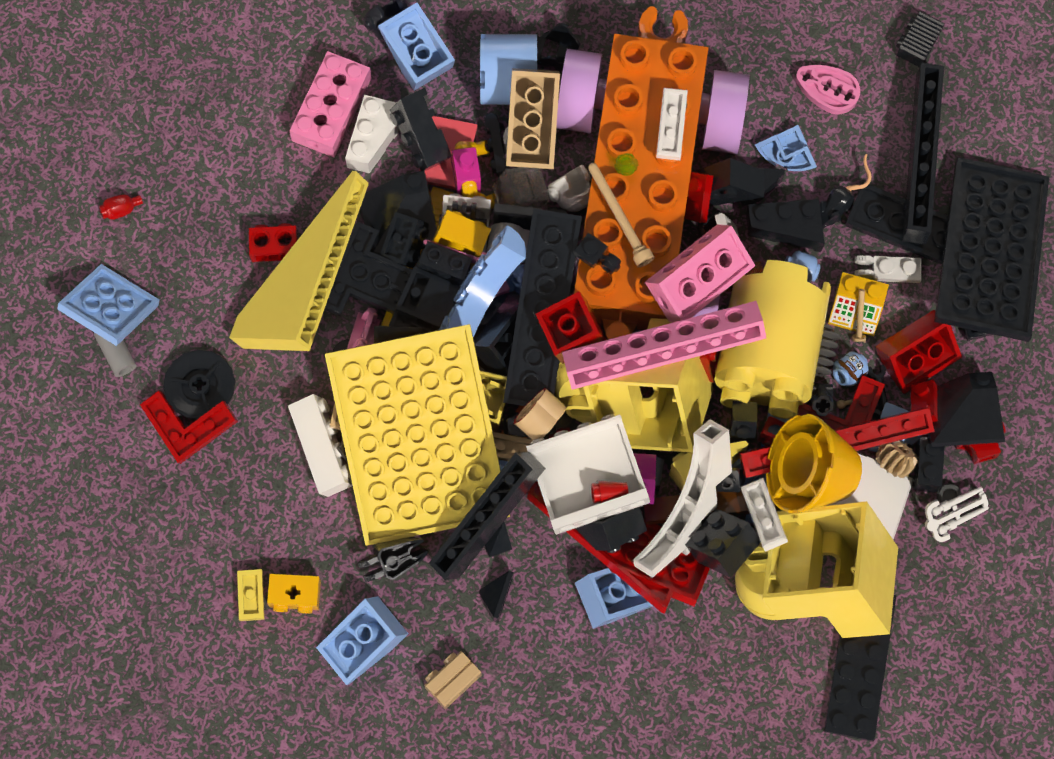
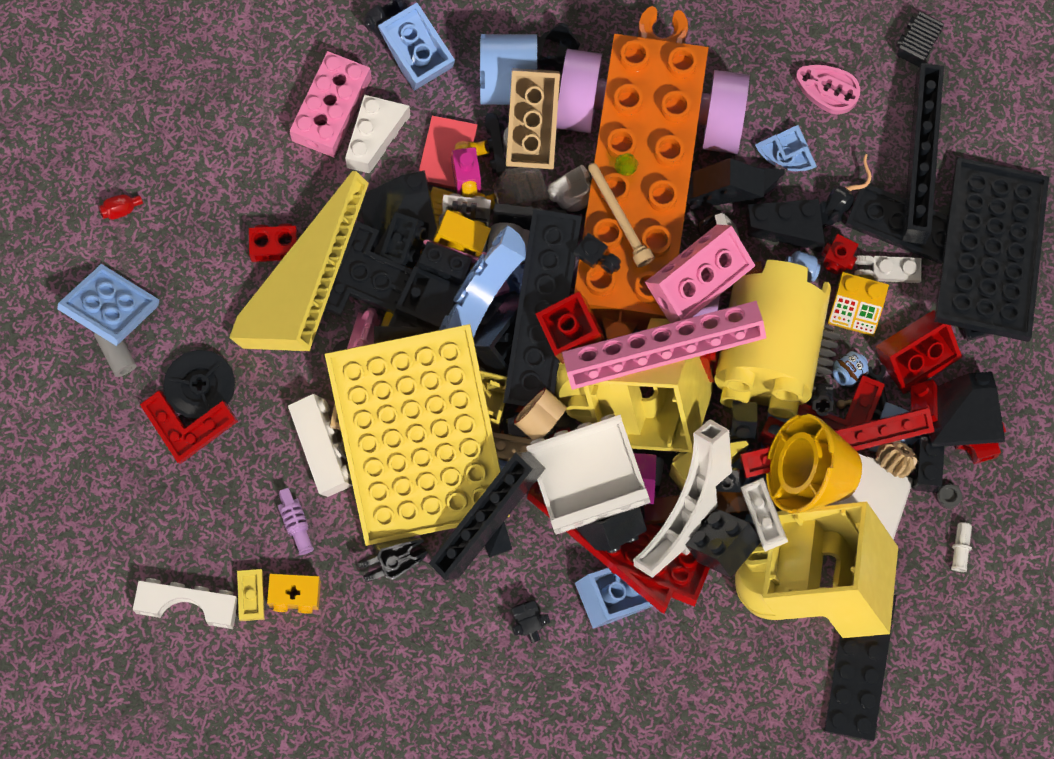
light blue slope [316,596,409,685] -> none
black wedge [390,88,452,171] -> none
tan brick [424,651,482,710] -> none
black slope [479,571,514,623] -> none
red cone [591,480,629,504] -> none
white tile [656,88,688,161] -> none
red plate [684,172,714,223] -> none
tan piece [852,289,866,343] -> none
white piece [925,487,989,542] -> none
none -> white arch [133,578,238,629]
none -> lavender hinge [278,488,314,555]
none -> black piece [510,599,550,643]
none -> red brick [821,234,859,275]
none -> white axle [951,522,972,572]

